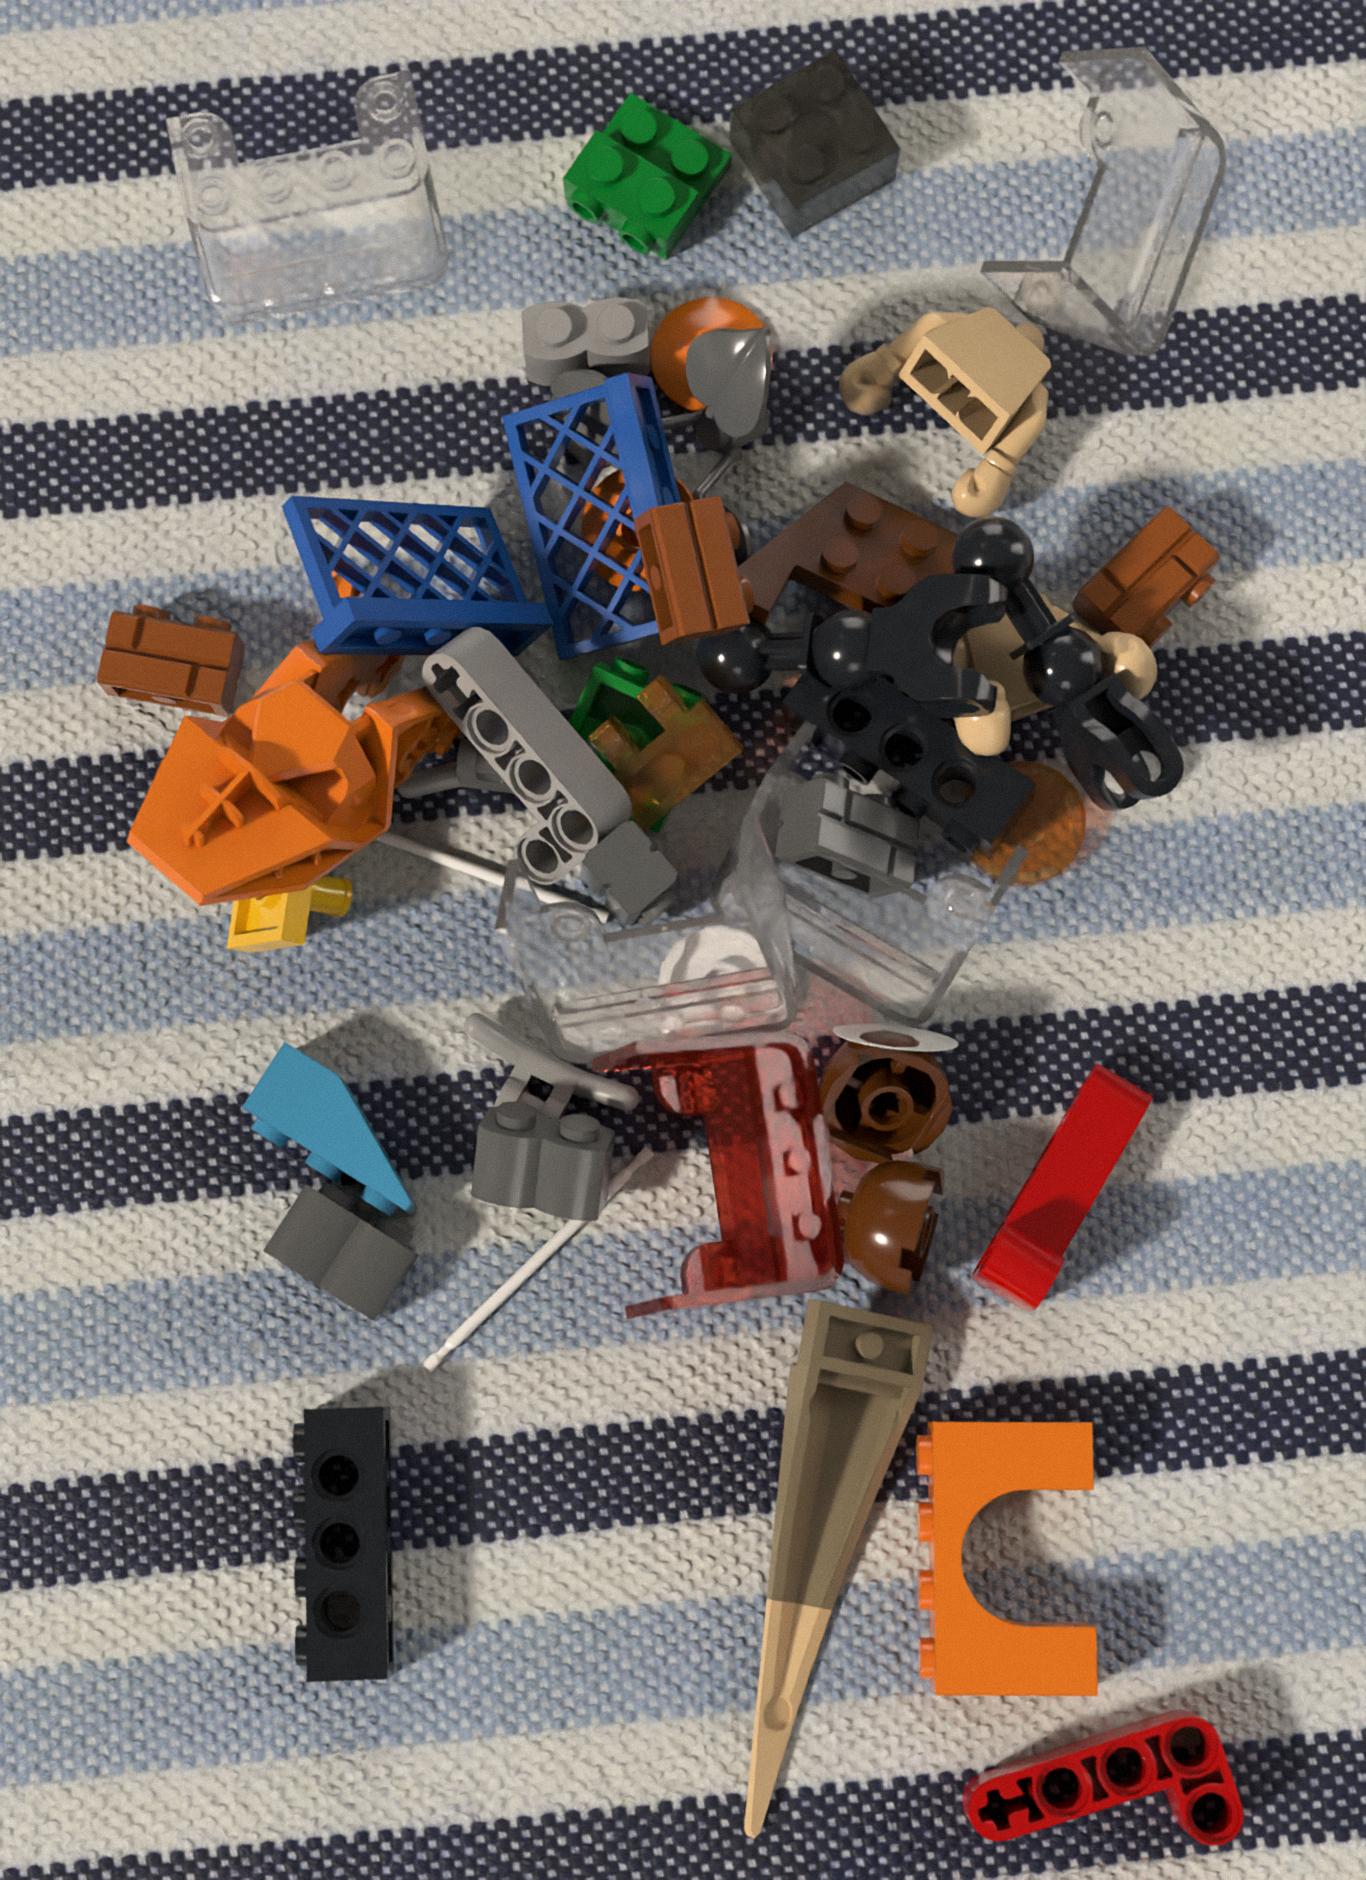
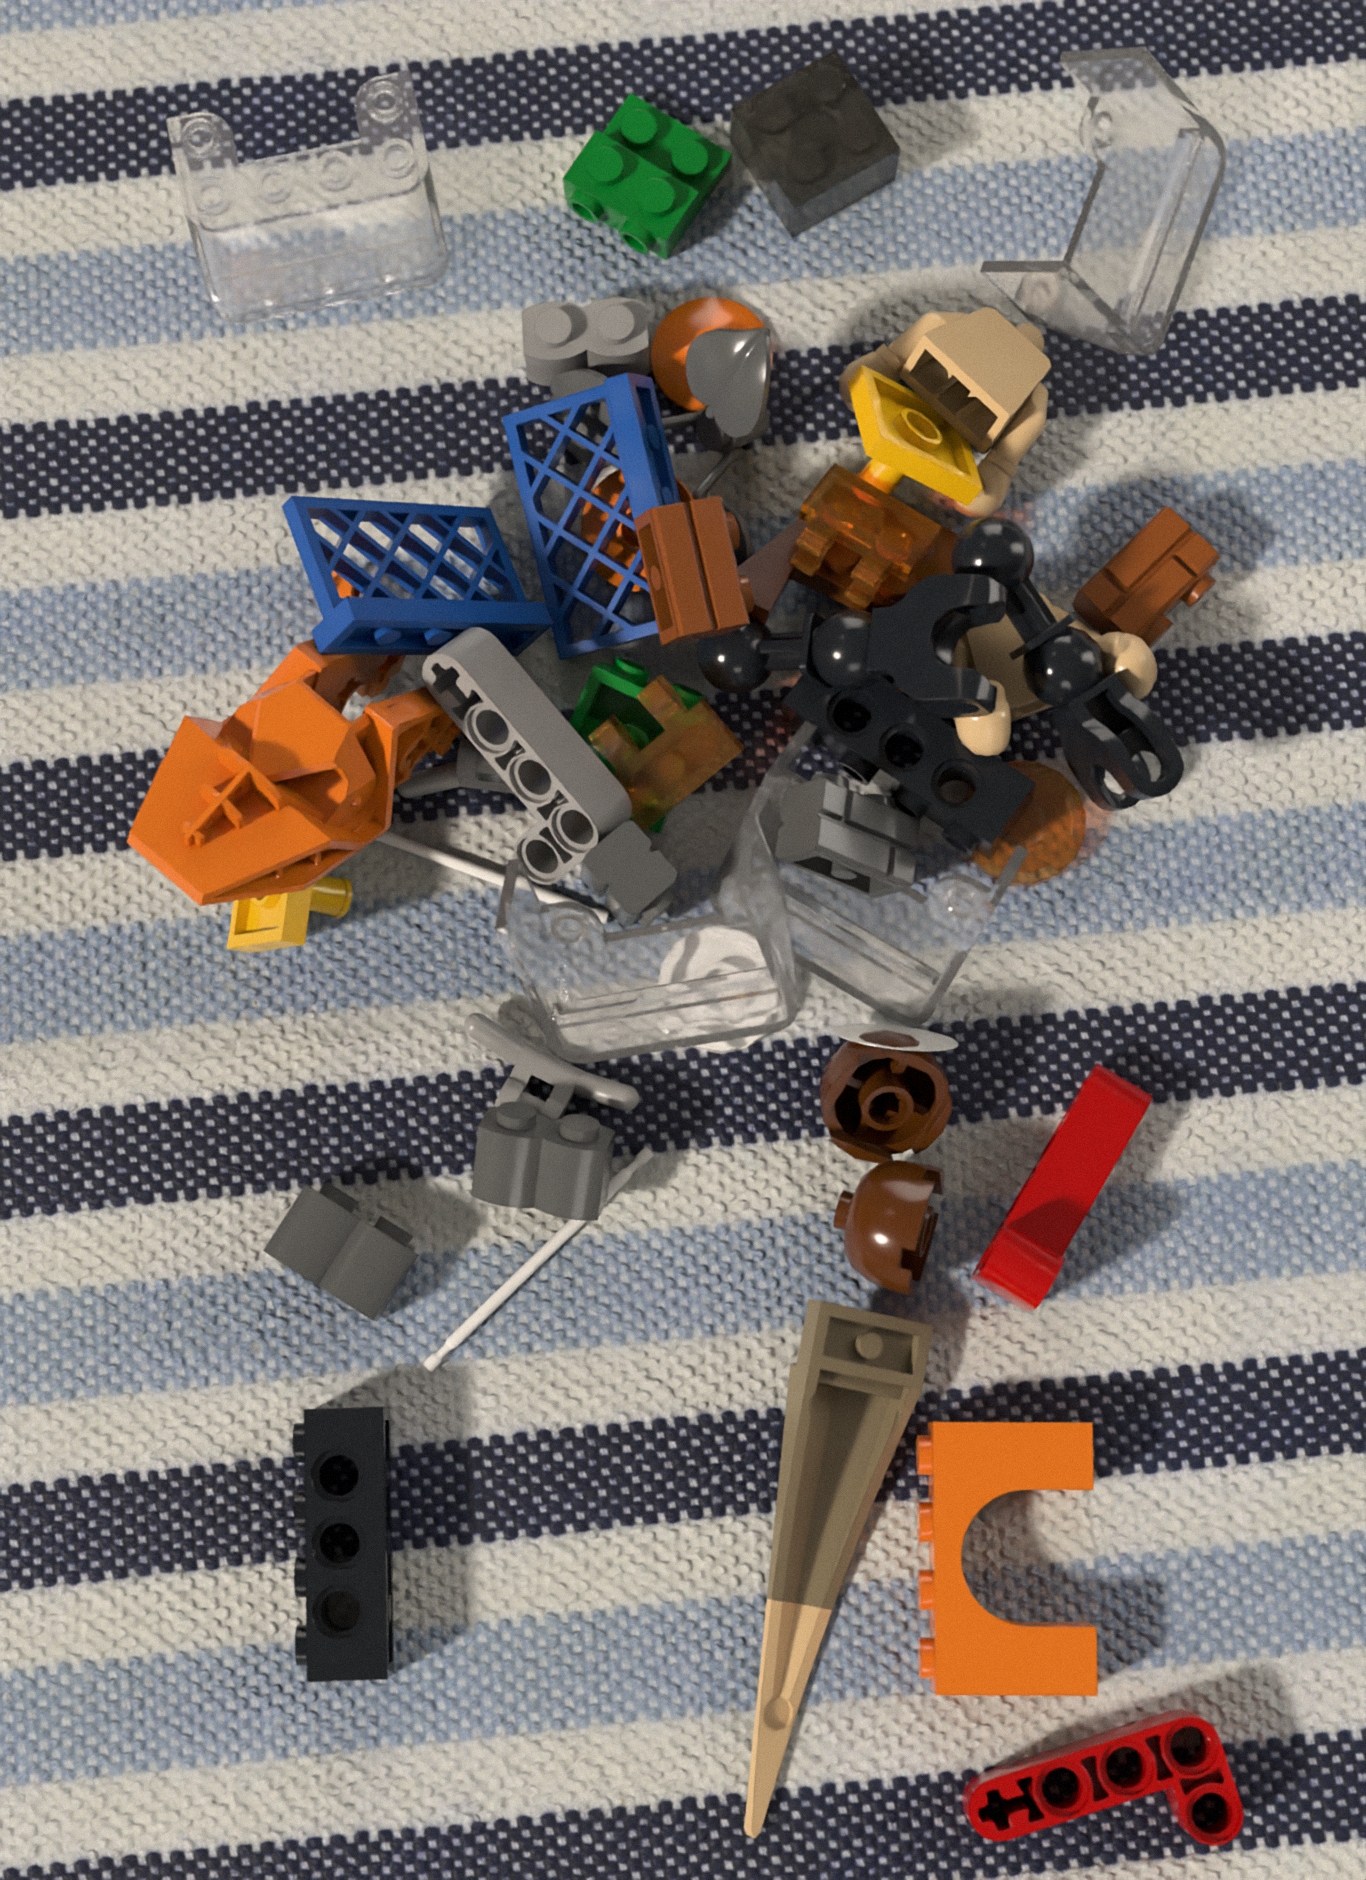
dark orange brick [97,605,245,717] -> none
dark azure slope [242,1042,417,1217] -> none
clear red windscreen [591,1031,844,1319] -> none
none -> clear orange plate [789,463,942,609]
none -> yellow tile [847,364,983,507]

